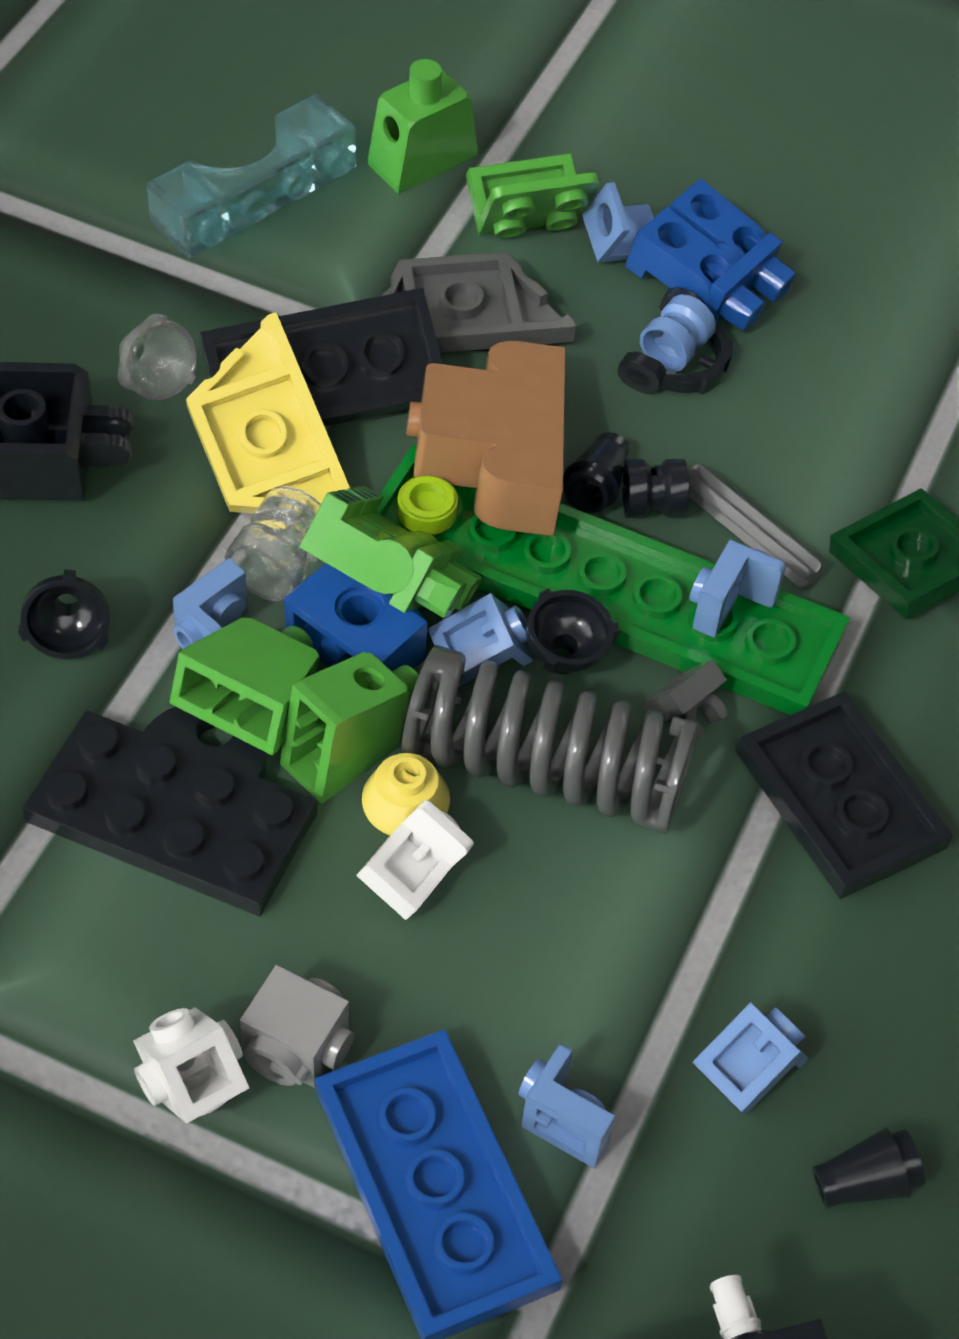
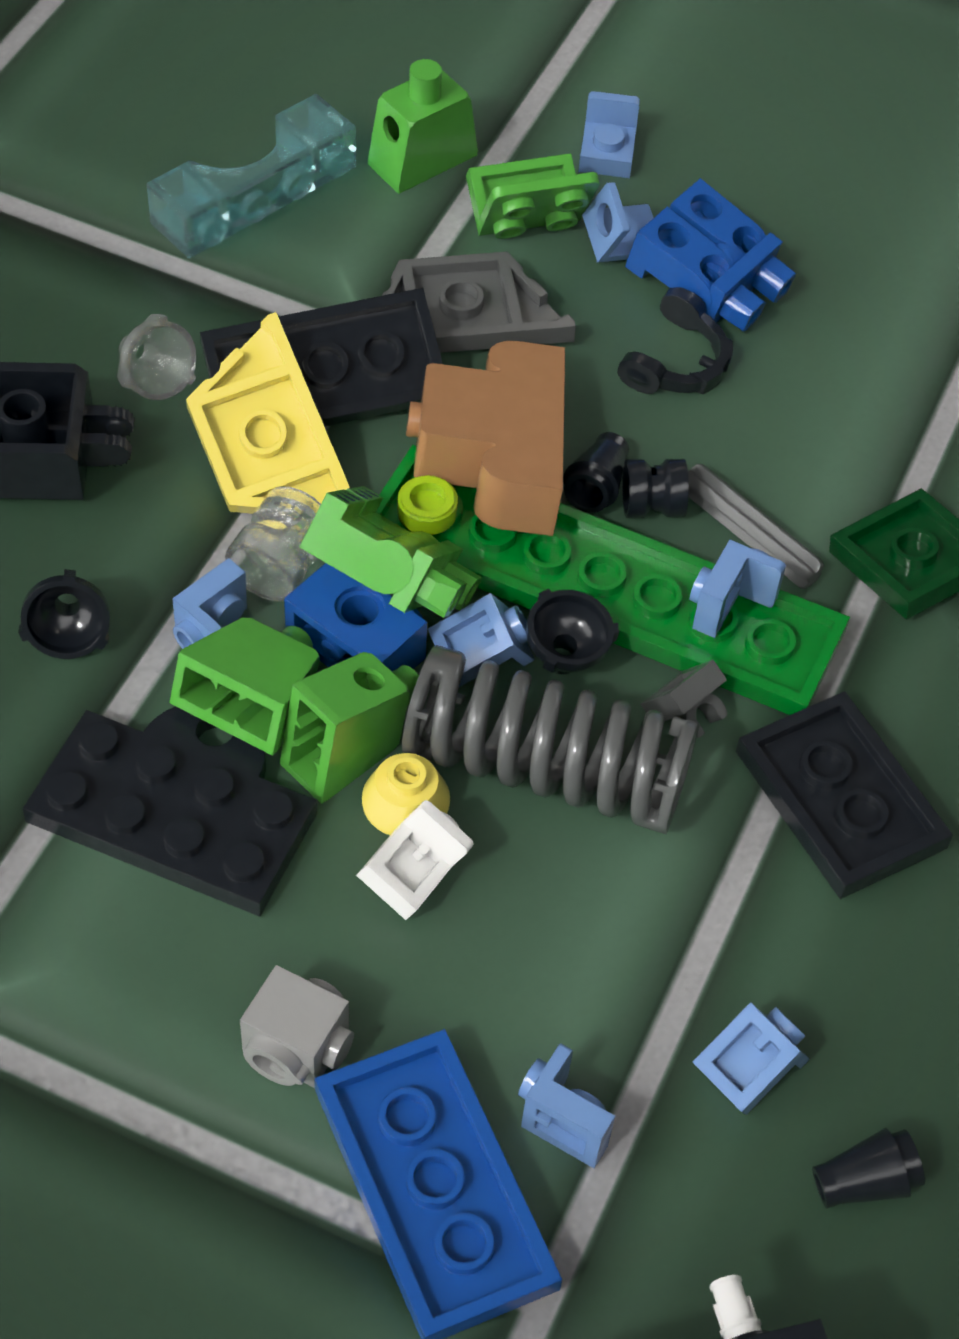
white brick [133,1007,249,1124] -> none
medium blue wheel [640,294,716,372] -> none
none -> medium blue bracket [579,91,640,178]

